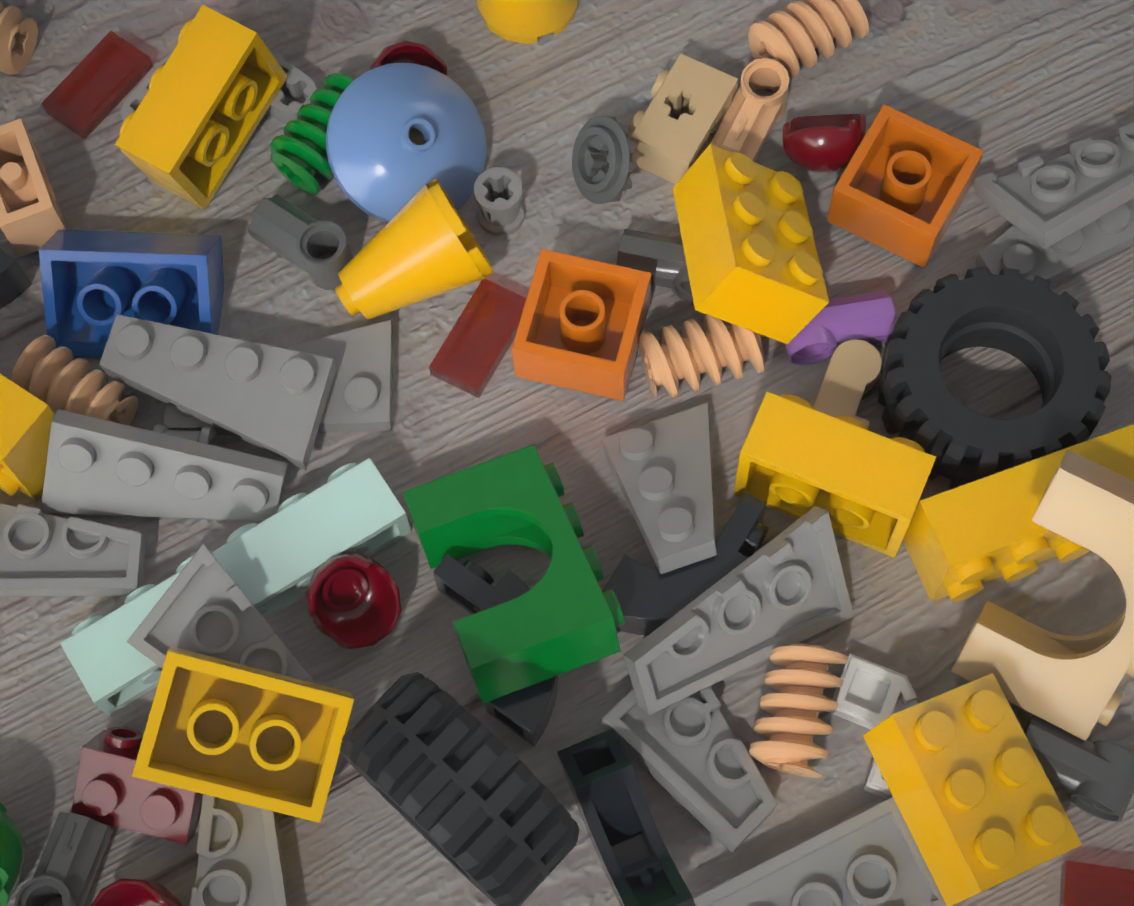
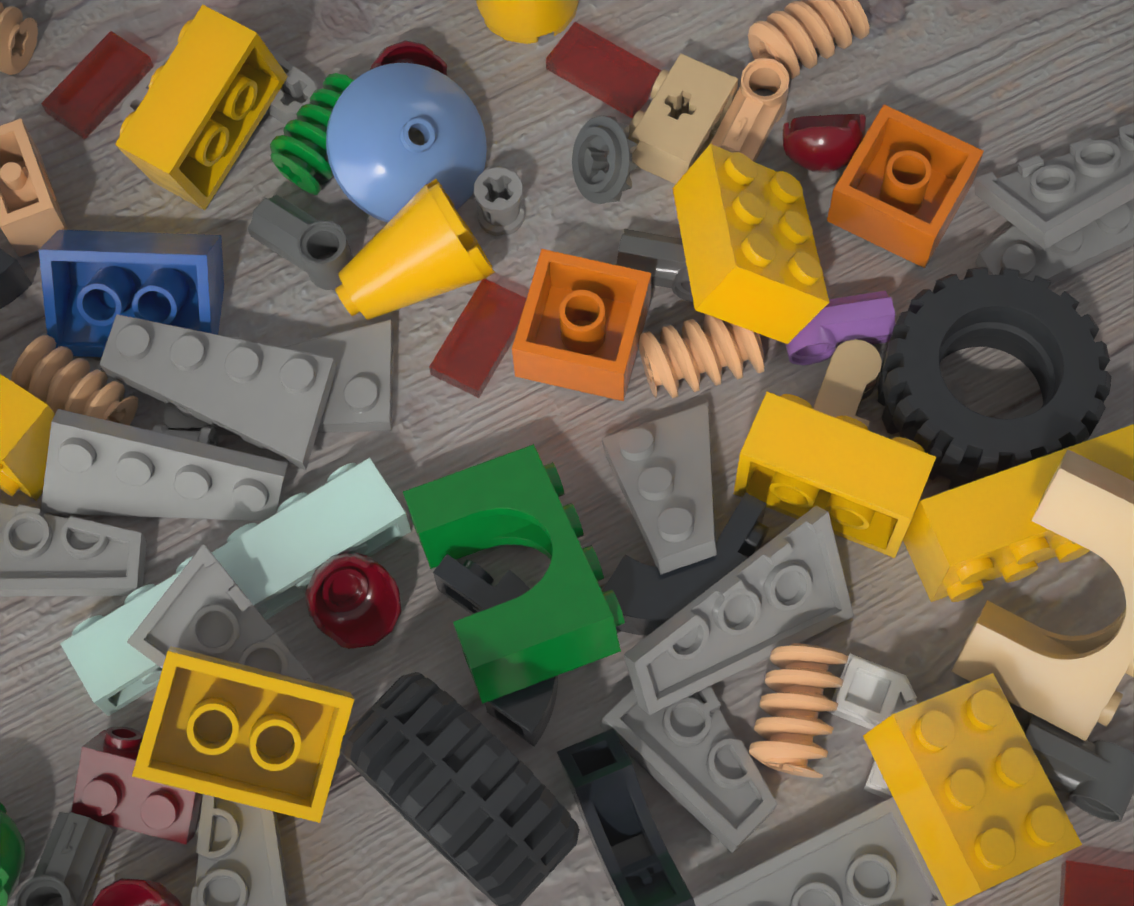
none -> clear red tile [545,22,662,119]

